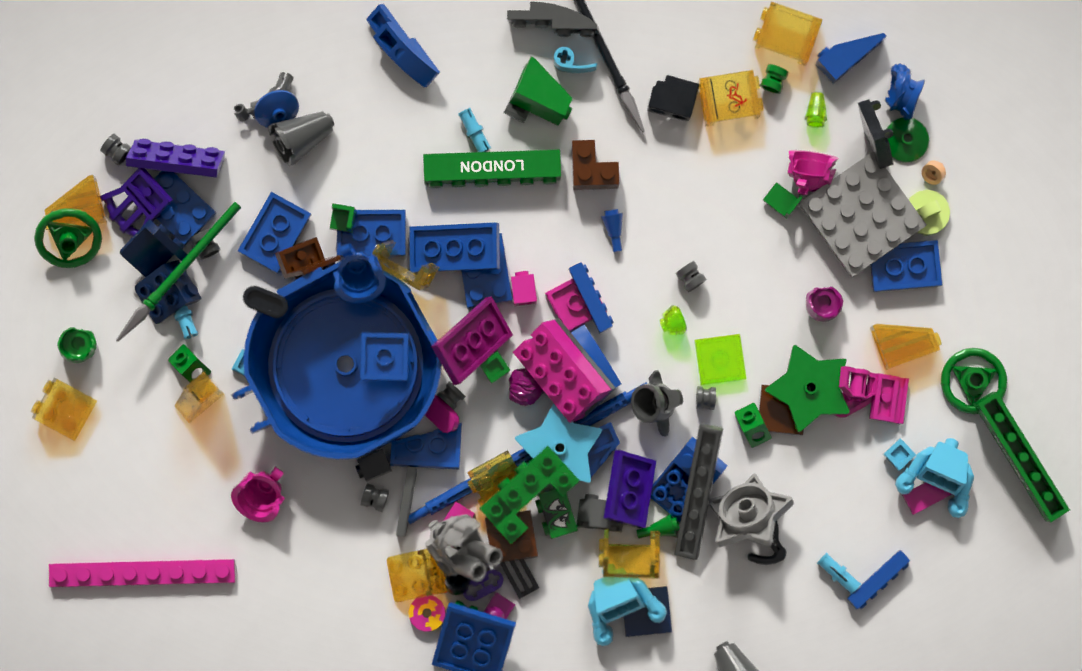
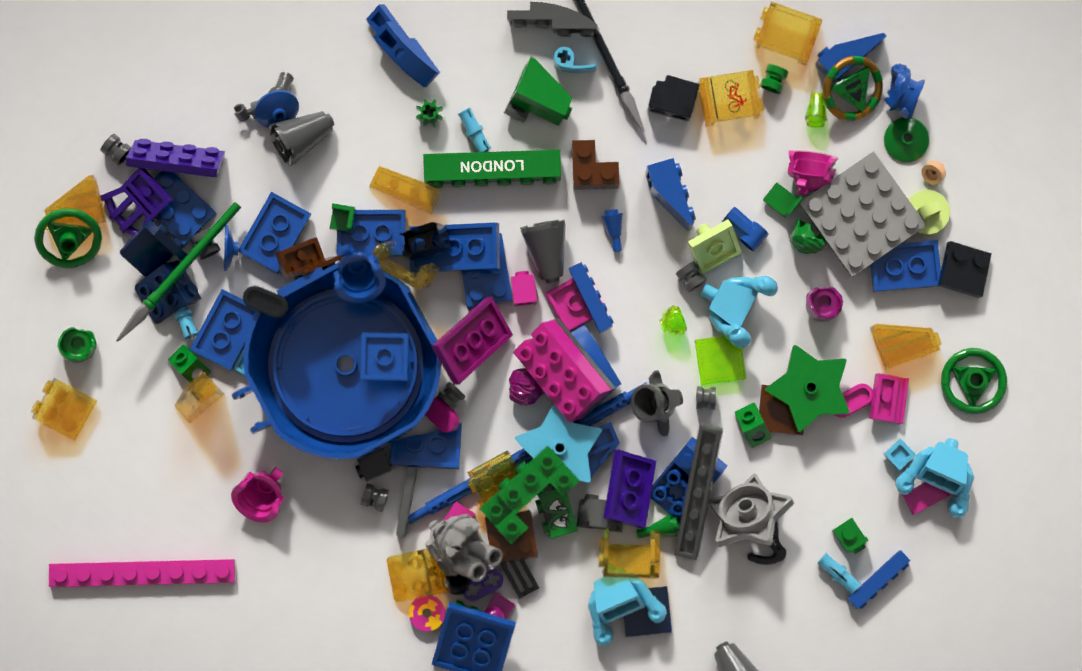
green panel [480,351,511,383] -> none
dark pink piece [839,366,878,401] -> none
black piece [858,99,894,169] -> none
green brick [973,392,1070,522] -> none
none -> blue plate [189,289,257,371]
none -> blue dish [224,225,239,271]
none -> clear yellow slope [369,166,441,215]
none -> black piece [399,222,452,260]
none -> green gear [416,99,443,127]
none -> dark grey cone [520,219,566,283]
none -> blue slope [645,158,696,231]
none -> yellowish green tile [688,220,742,274]
none -> medium azure torso [700,276,778,348]
none -> blue piece [722,206,769,252]
none -> green hair [790,219,825,254]
none -> piece [823,56,883,121]
none -> green bracket [832,518,869,554]
none -> black plate [938,241,992,298]

